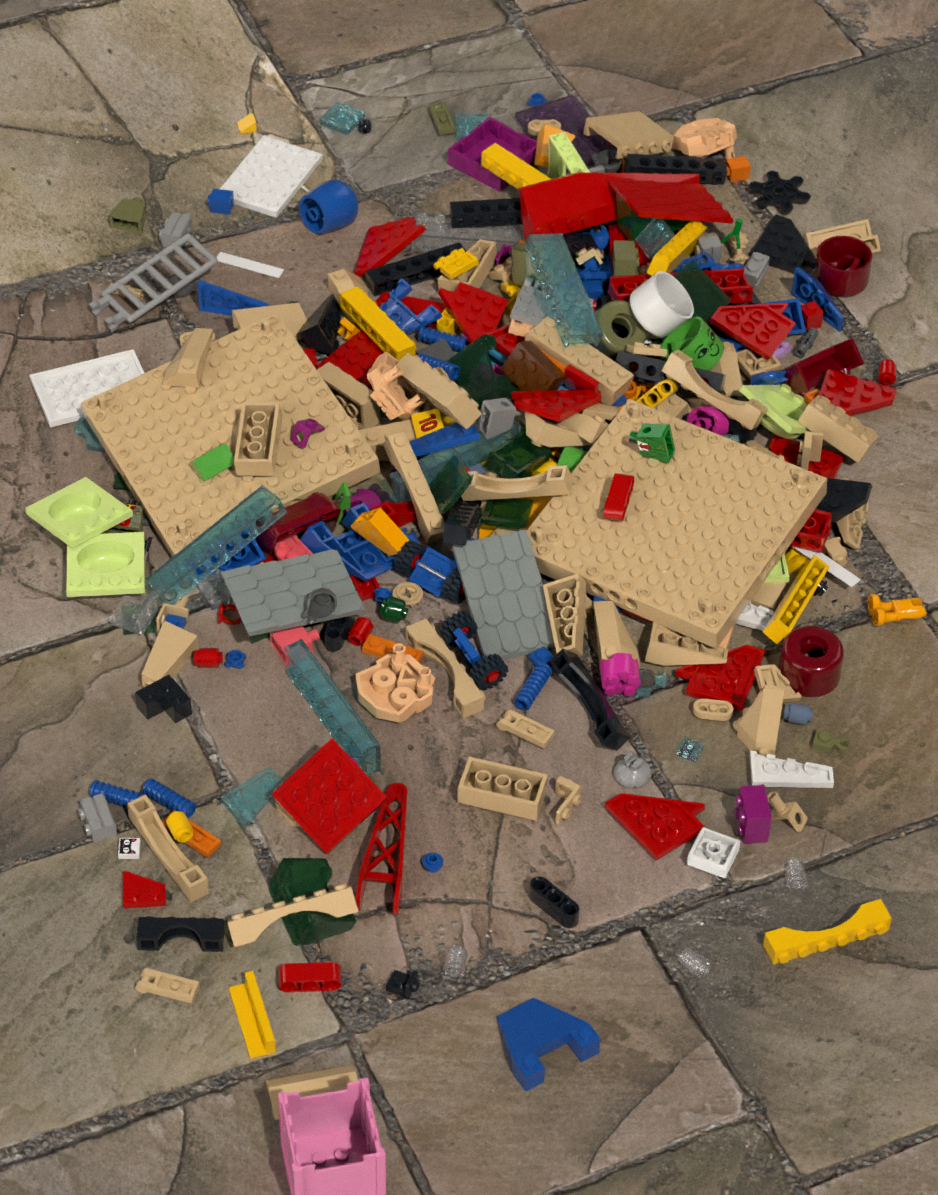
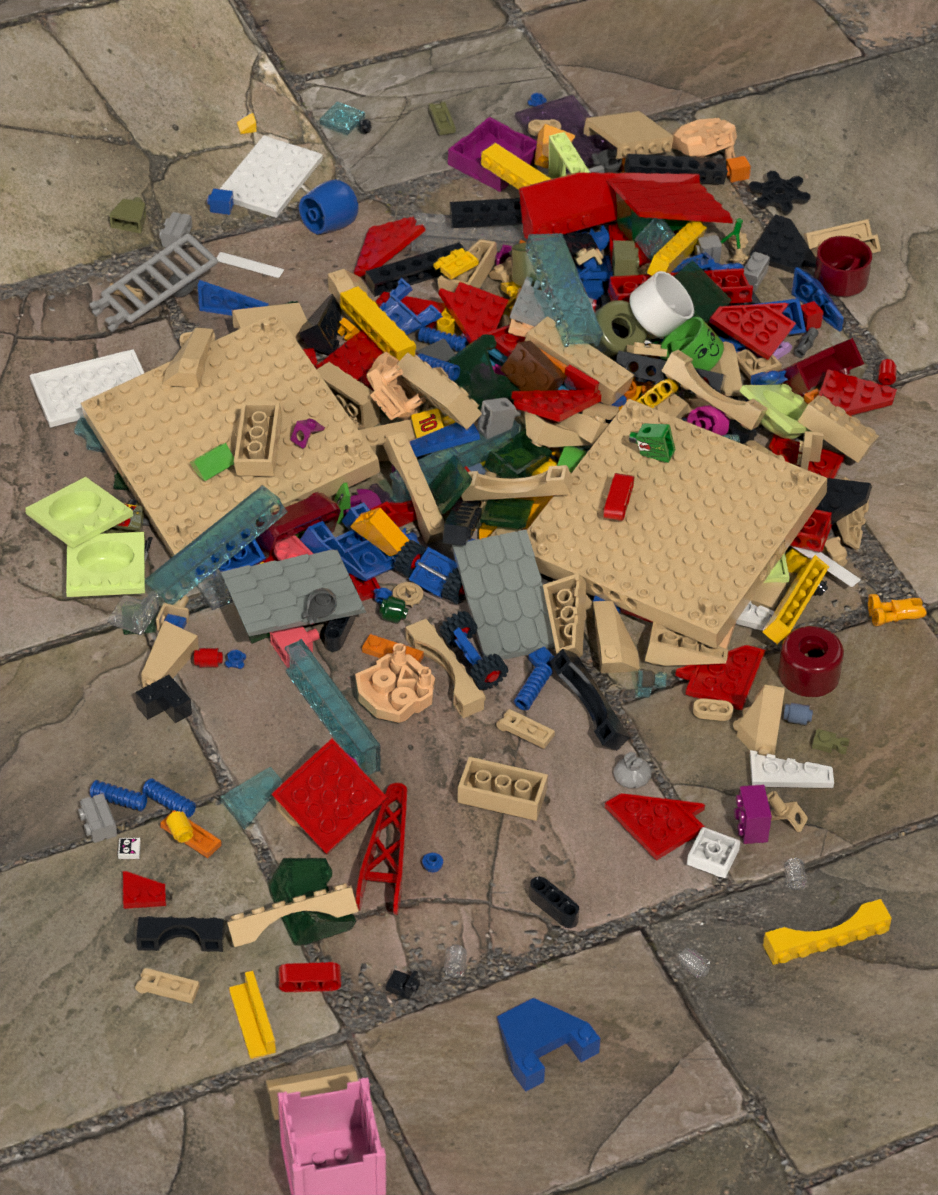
tan arch [127,794,209,903] -> none
red piece [217,604,242,625] -> none
red brick [348,617,374,646] -> none
clear light blue plate [456,114,489,140] -> none
tan bracket [555,776,582,825] -> none
dark pink brick [599,653,641,696] -> none
clear light blue tile [677,738,704,763] -> none
tan wing [754,664,801,703] -> none

